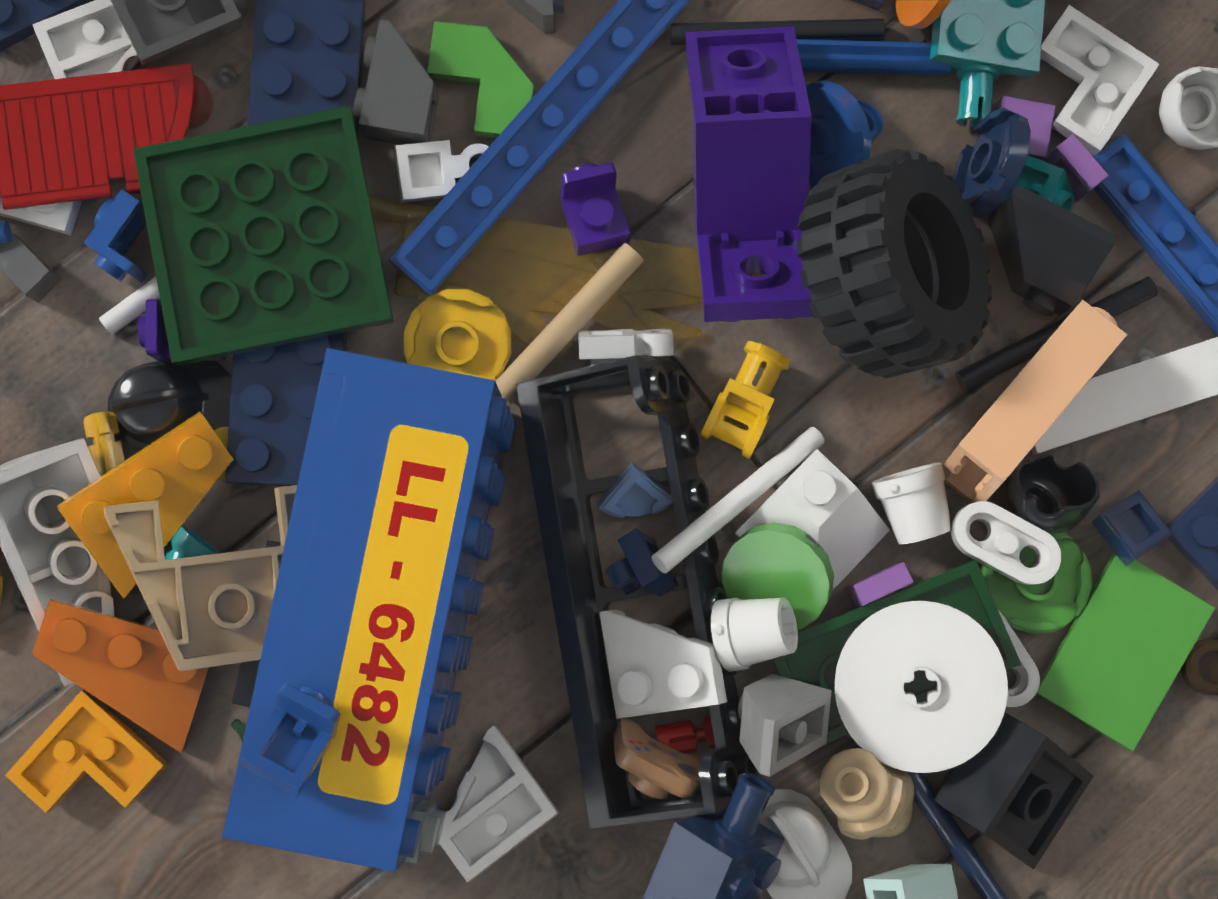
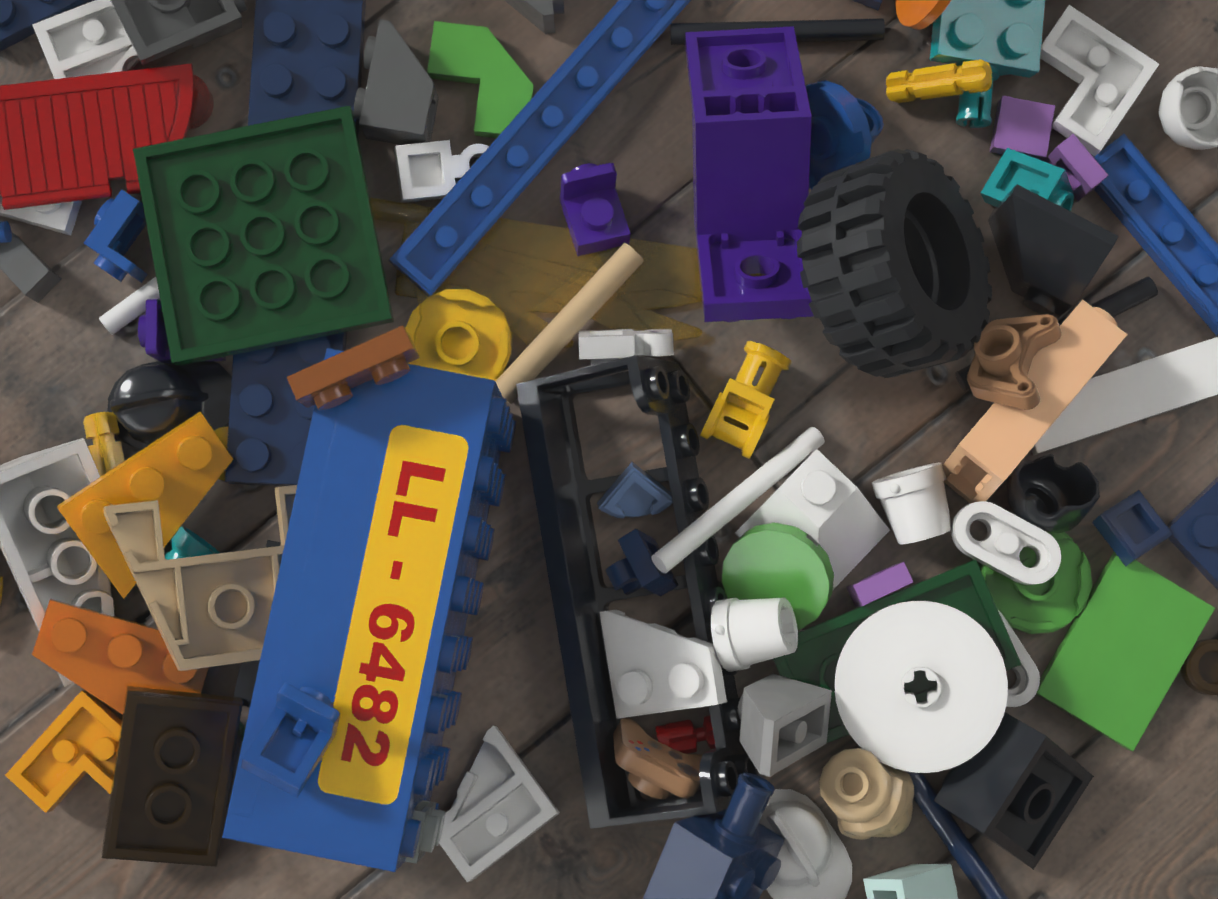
blue axle [796,39,953,75] -> none
dark blue tile [953,107,1031,218] -> none
none -> dark brown tile [101,686,243,867]
none -> dark orange plate [287,325,420,411]
none -> yellow axle [886,59,992,103]
none -> medium nougat piece [967,314,1062,410]

